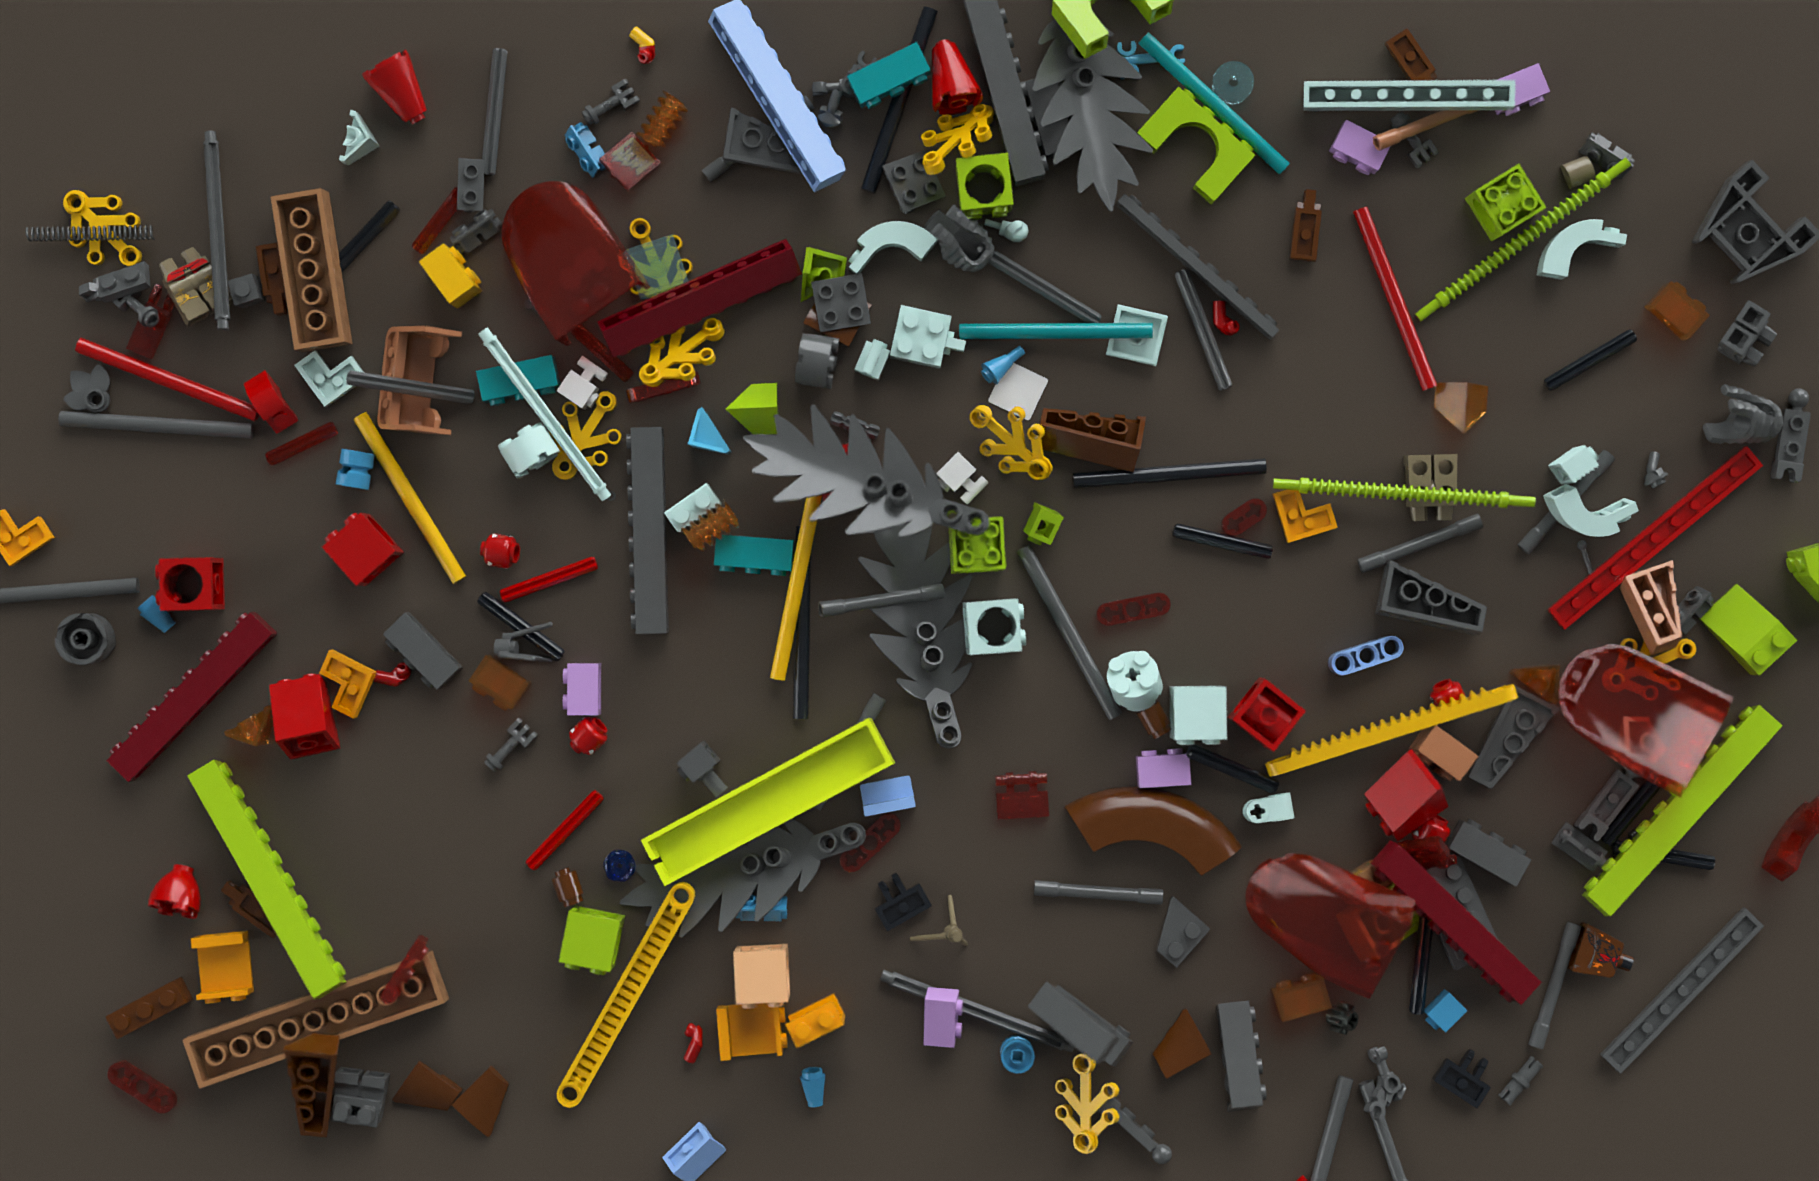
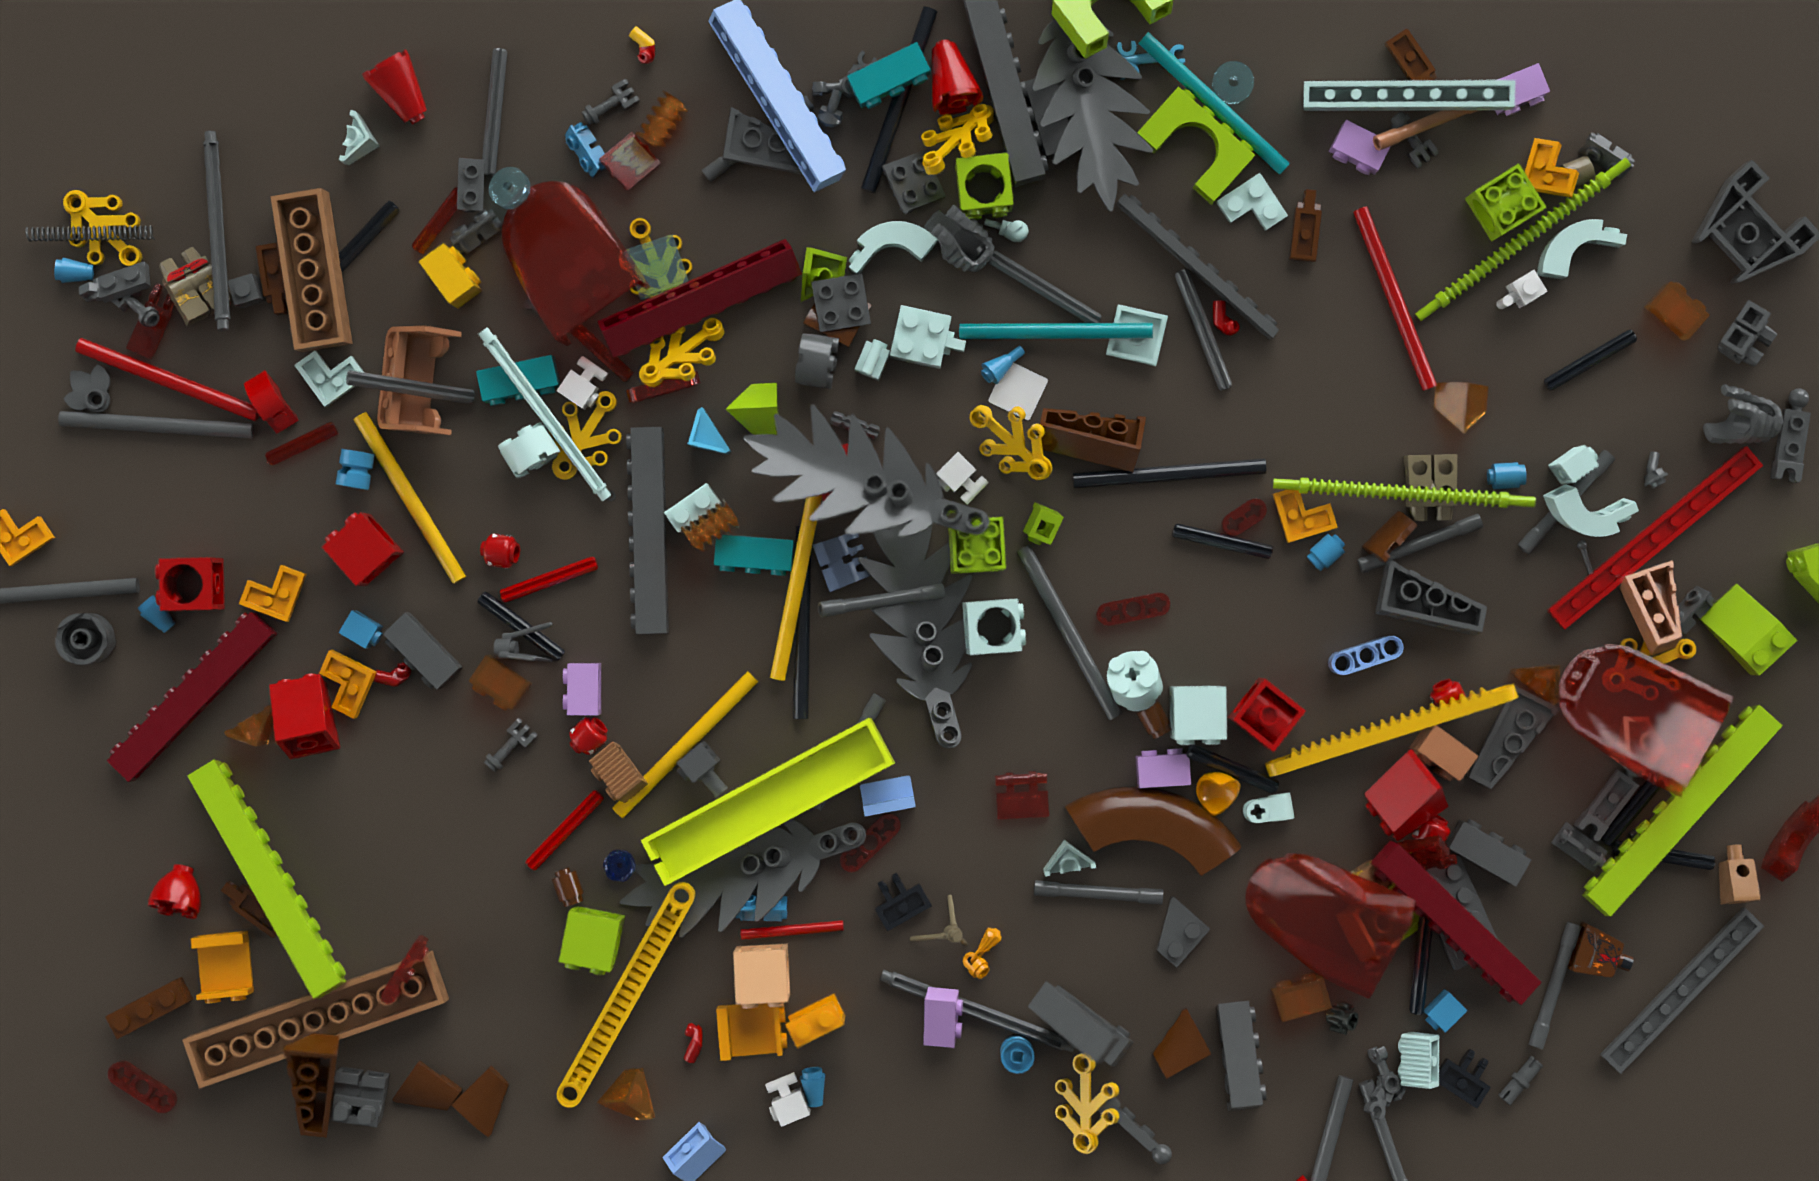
none -> dark azure cone [54,257,94,283]
none -> light orange plate [239,565,307,622]
none -> dark azure brick [339,610,383,648]
none -> clear light blue piece [489,167,530,209]
none -> medium nougat brick [589,741,648,803]
none -> clear orange slope [596,1068,655,1120]
none -> yellow piece [612,671,759,818]
none -> red bar [741,920,844,940]
none -> white brick [765,1072,811,1127]
none -> sand blue legs [812,534,870,593]
none -> light orange piece [963,928,1002,979]
none -> light aqua slope [1043,840,1096,876]
none -> light orange helmet [1196,772,1241,816]
none -> light aqua plate [1216,173,1288,231]
none -> dark azure brick [1306,534,1345,571]
none -> reddish brown slope [1361,511,1417,562]
none -> light aqua brick [1398,1032,1439,1089]
none -> dark azure brick [1487,462,1527,489]
none -> white brick [1496,270,1548,309]
none -> light orange plate [1525,138,1579,198]
none -> medium nougat torso [1718,845,1760,905]

